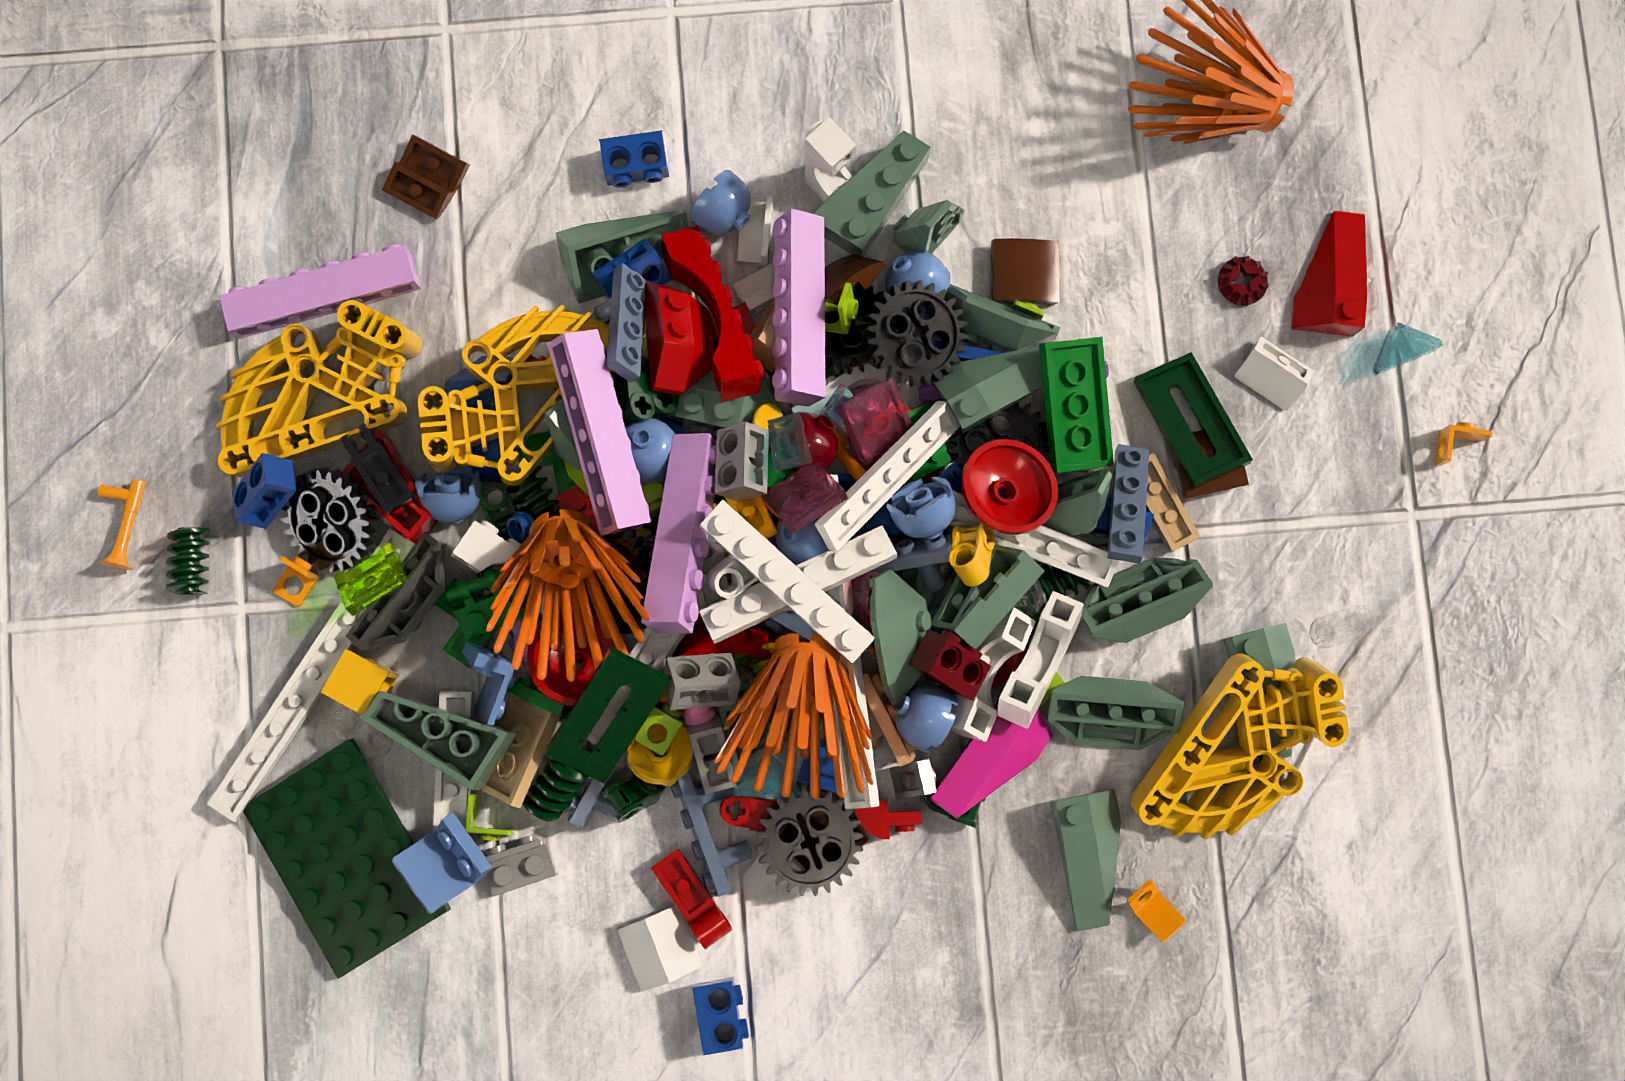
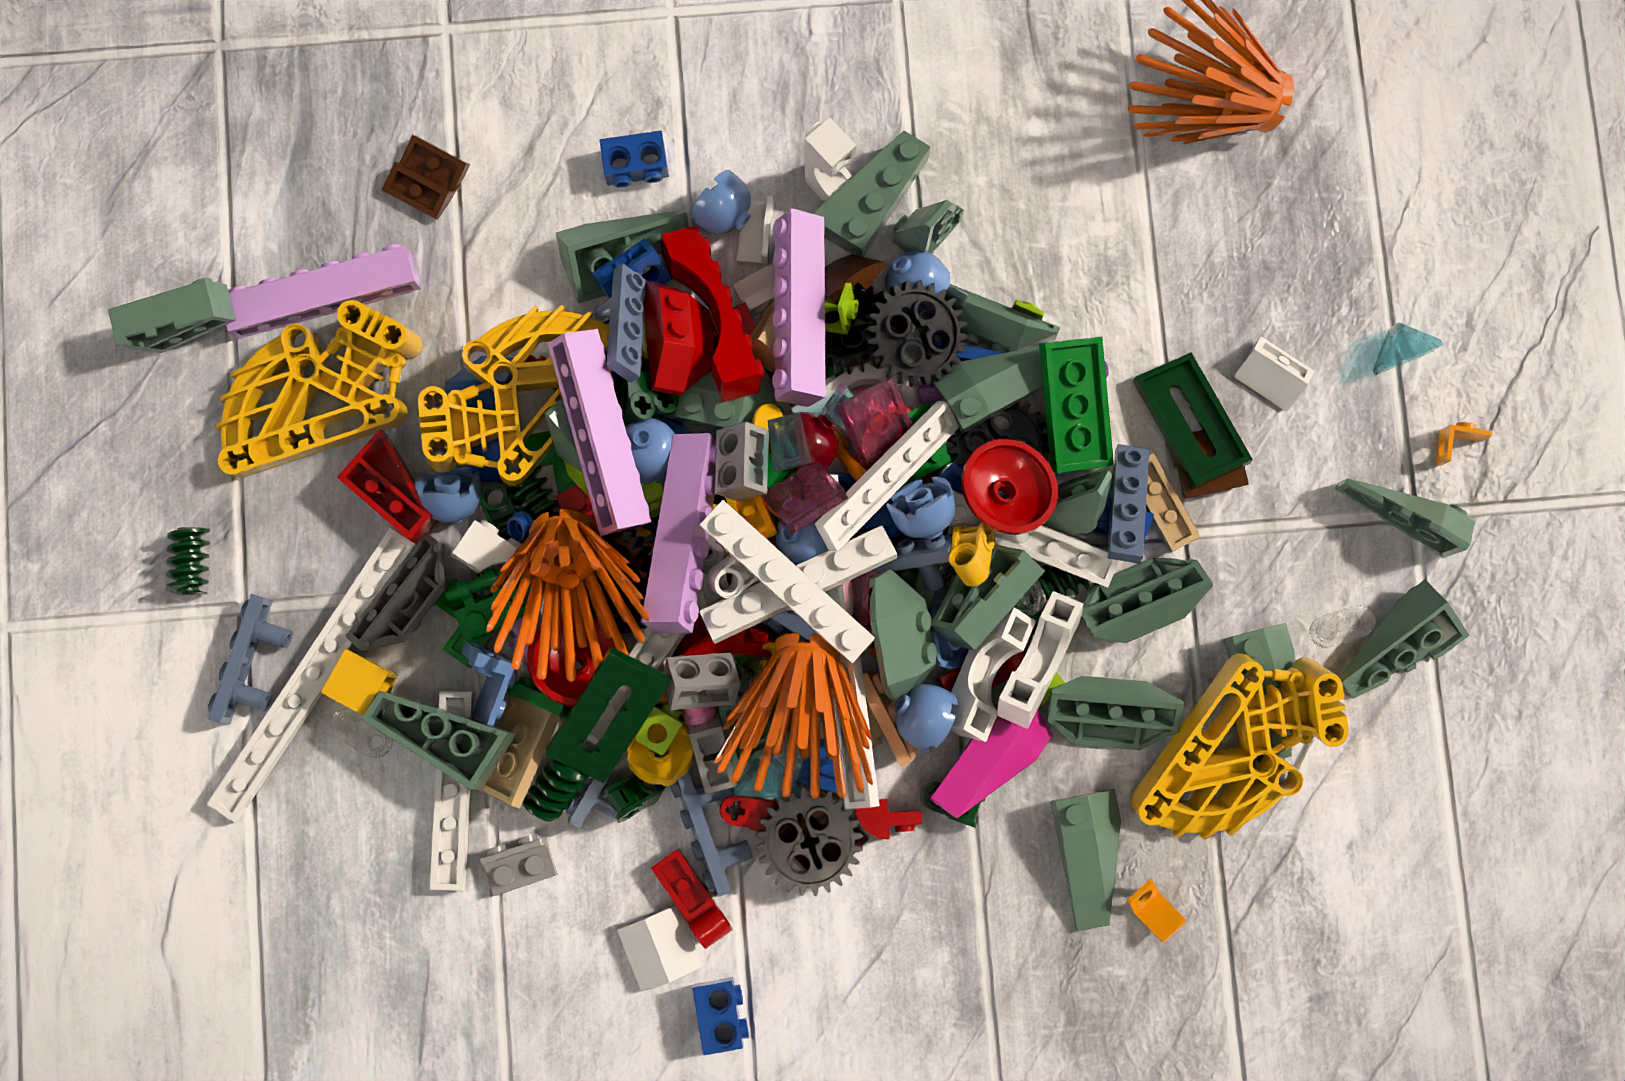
light orange piece [98,479,146,570] -> none
blue brick [232,453,296,529] -> none
dark green plate [243,738,451,979] -> none
light orange bracket [273,555,320,607] -> none
black gear [281,467,378,573] -> none
clear neon green plate [334,541,408,616] -> none
black hinge [340,423,416,515] -> none
medium blue bracket [392,813,492,914] -> none
lime bracket [466,794,515,841] -> none
light grey plate [889,759,936,800] -> none
dark red brick [909,630,991,701] -> none
reddish brown slope [991,238,1059,305] -> none
dark red gear [1218,256,1269,306] -> none
red wedge [1291,211,1367,337] -> none
none -> sand green wedge [108,278,236,353]
none -> sand blue plate [208,594,293,724]
none -> sand green wedge [1335,478,1475,558]
none -> sand green wedge [1339,579,1470,699]

